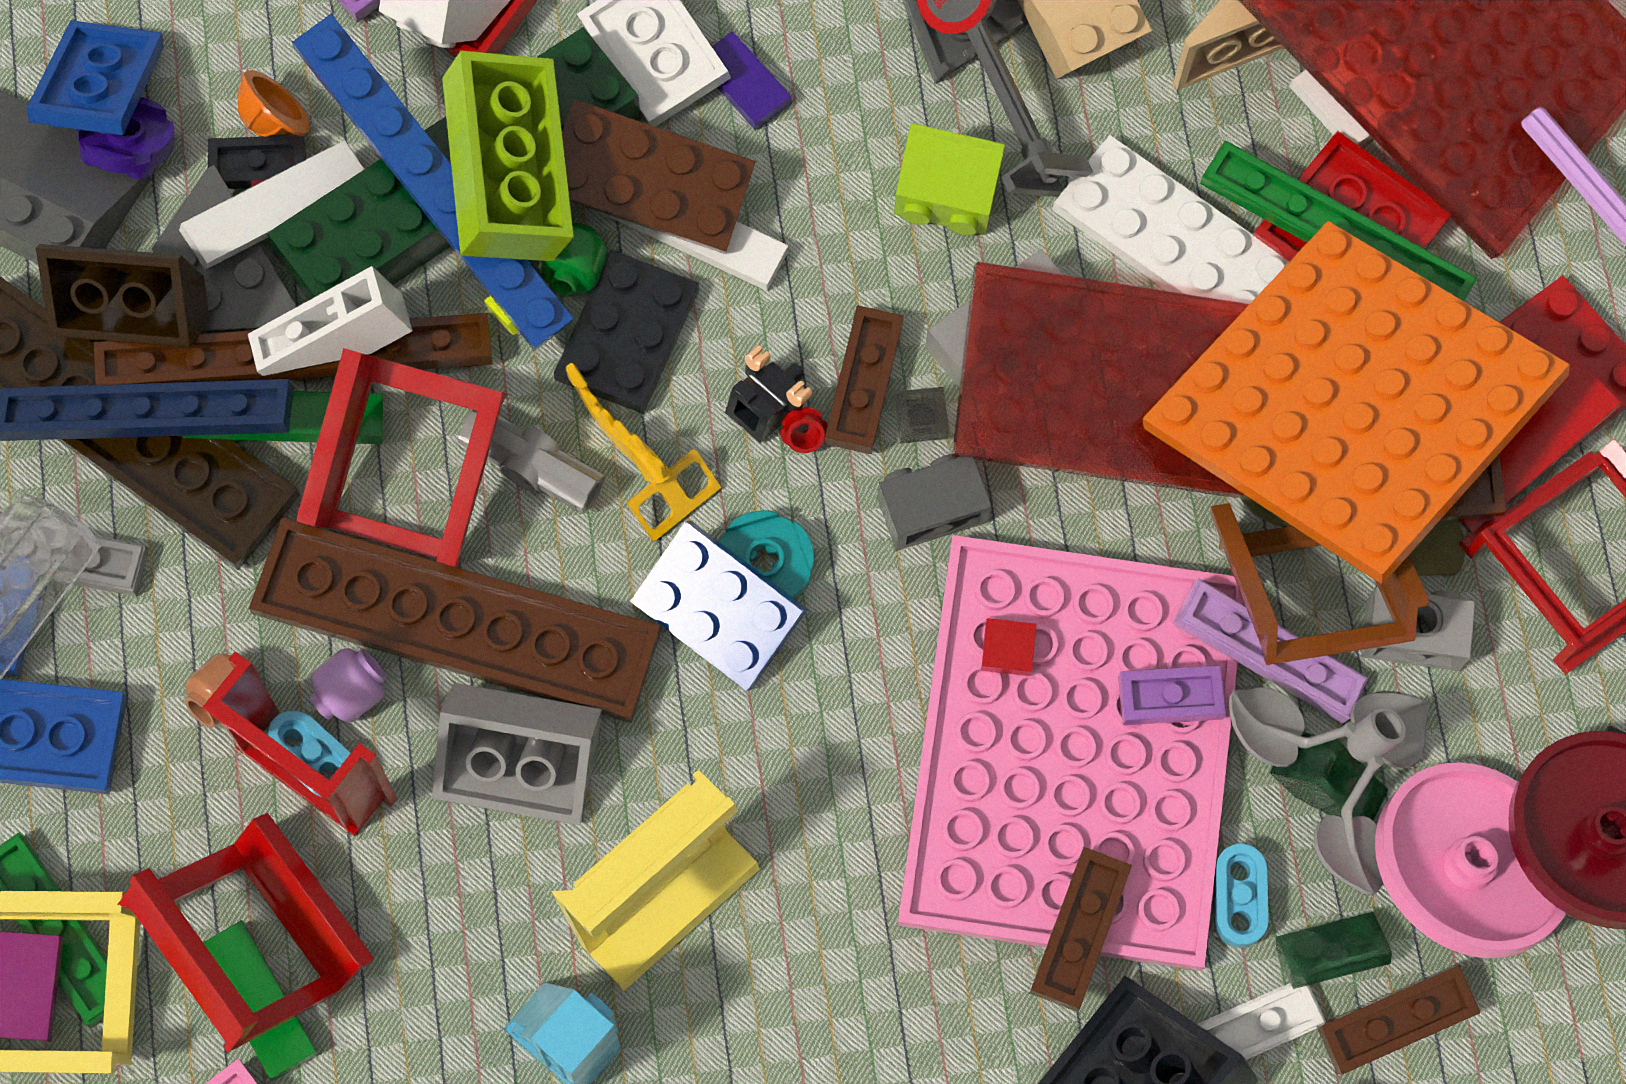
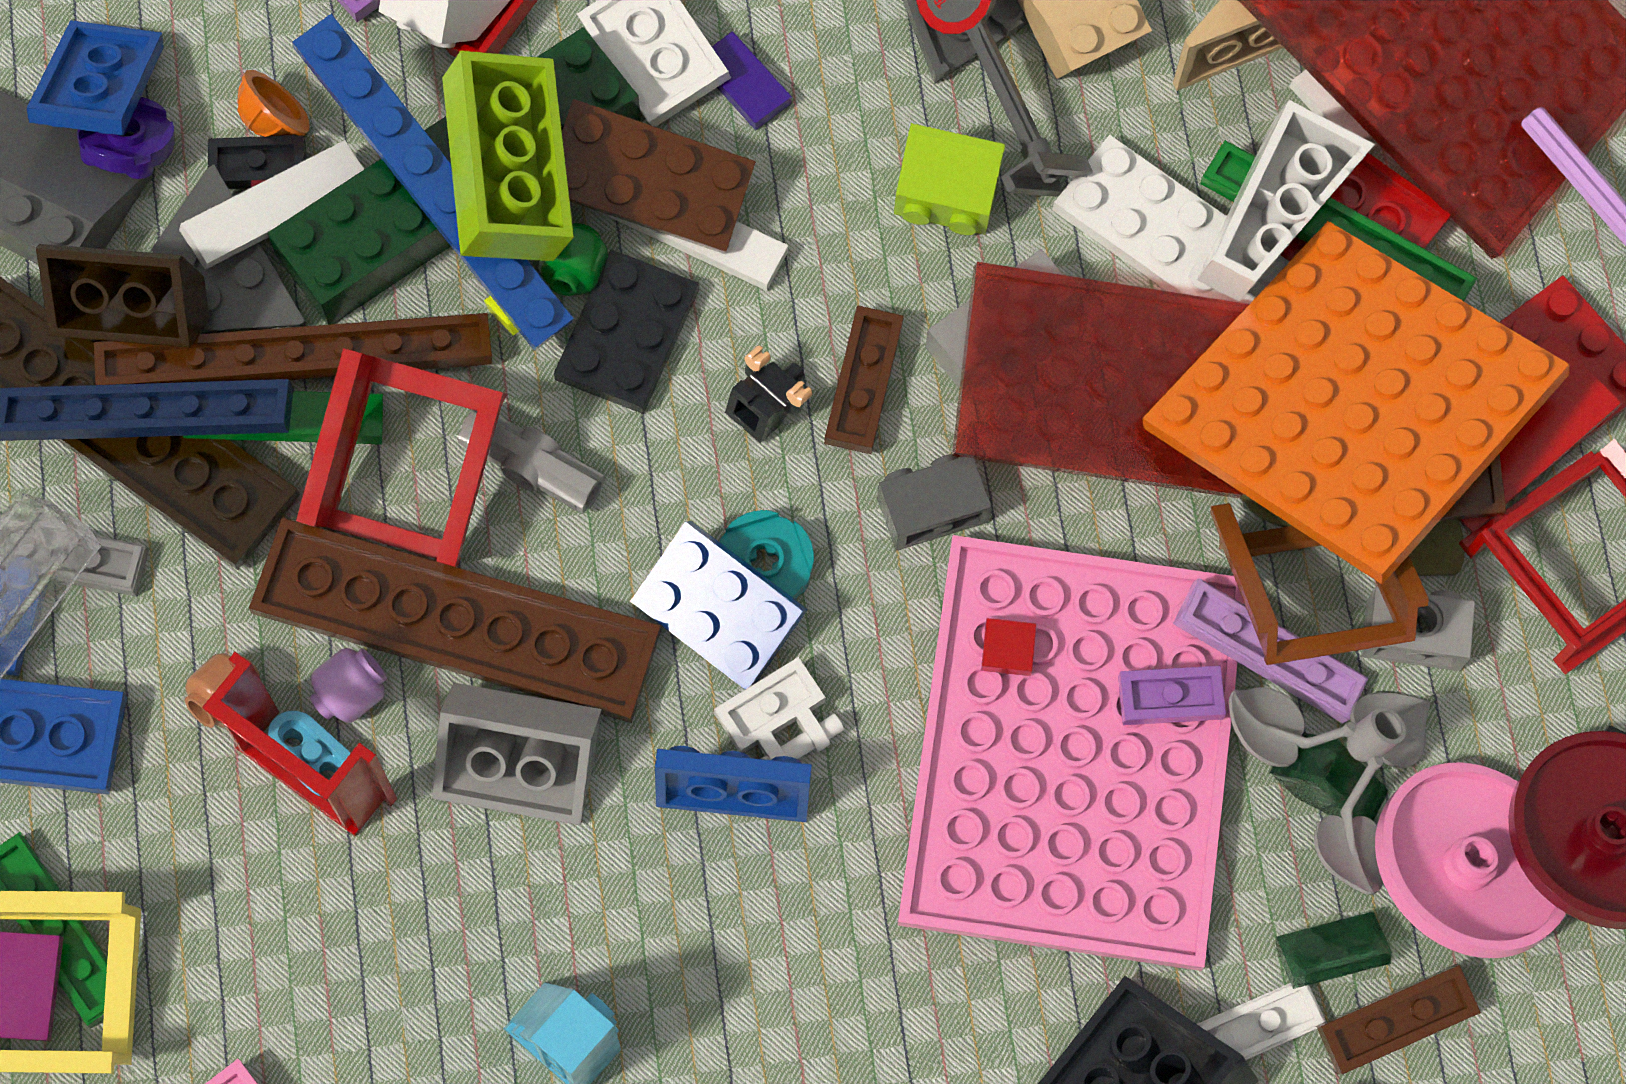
red piece [117,812,374,1053] -> none
green tile [203,920,318,1081] -> none
white slope [248,266,412,376] -> none
light yellow piece [551,769,760,992] -> none
yellow piece [566,363,722,542] -> none
red plate [780,407,827,453] -> none
clear smoke plate [894,387,949,444] -> none
reddish brown plate [1029,847,1132,1012] -> none
medium azure plate [1214,844,1269,948] -> none
none -> blue plate [655,746,812,822]
none -> white plate [714,657,844,760]
none -> white wedge [1196,100,1375,302]

